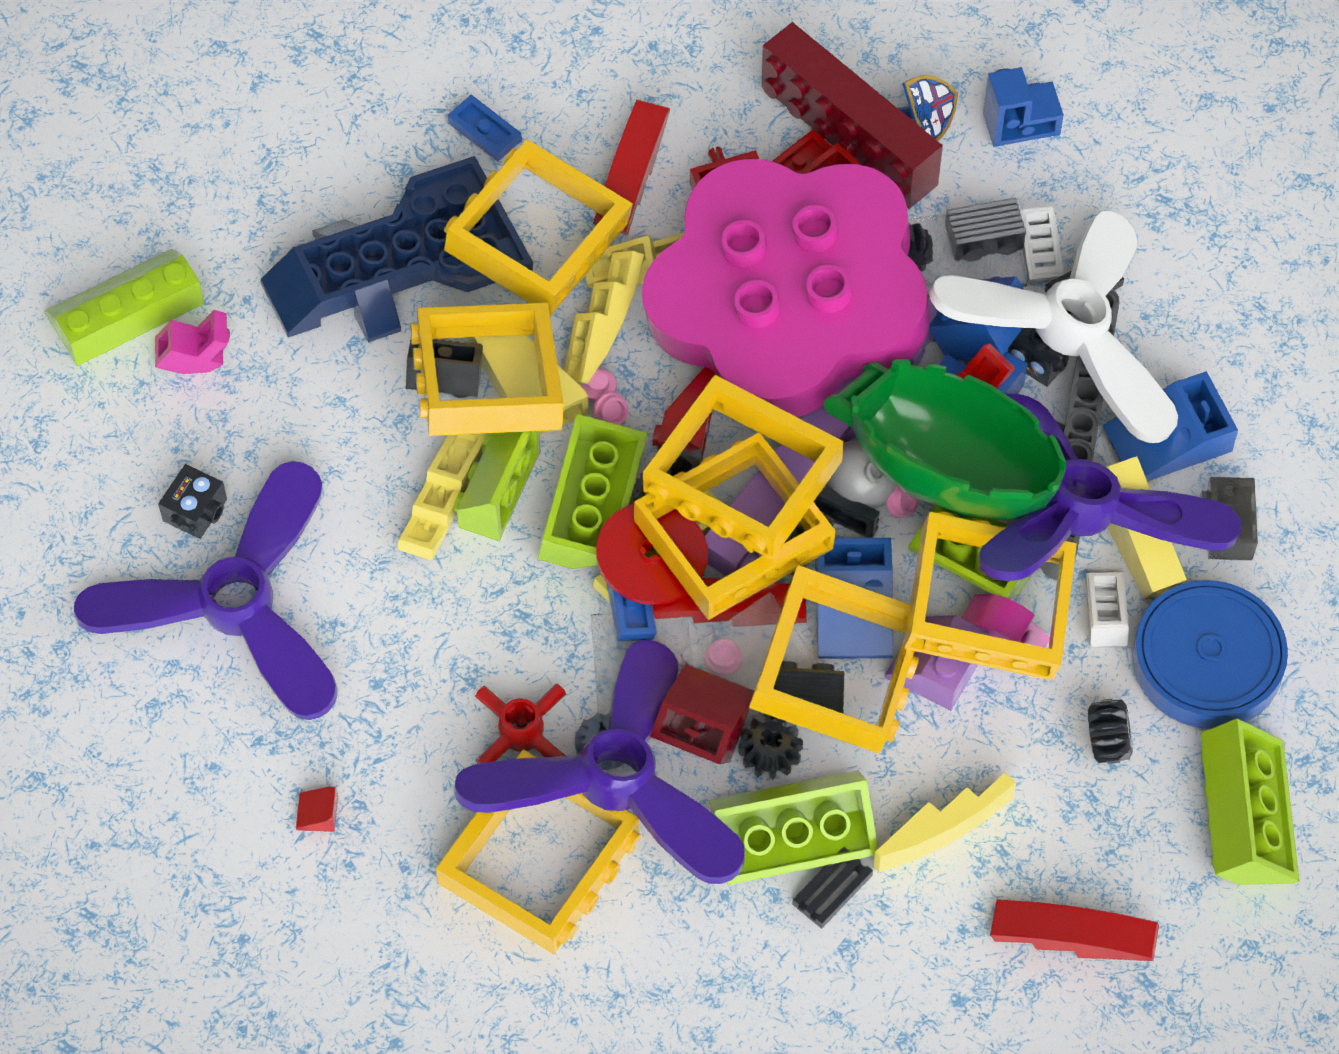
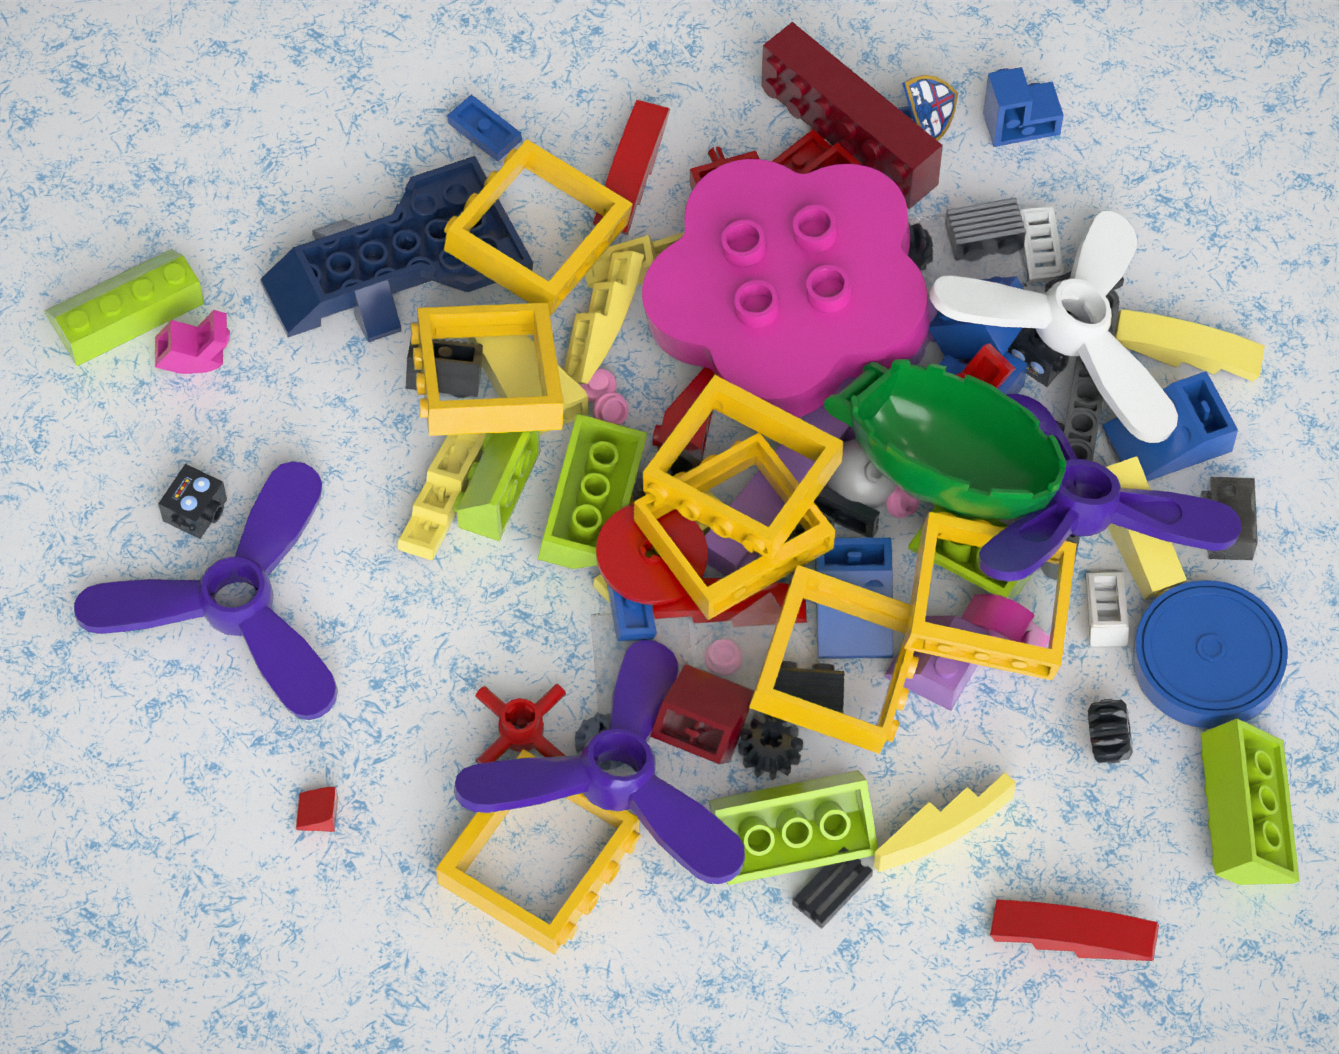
none -> light yellow slope [1114,309,1265,382]

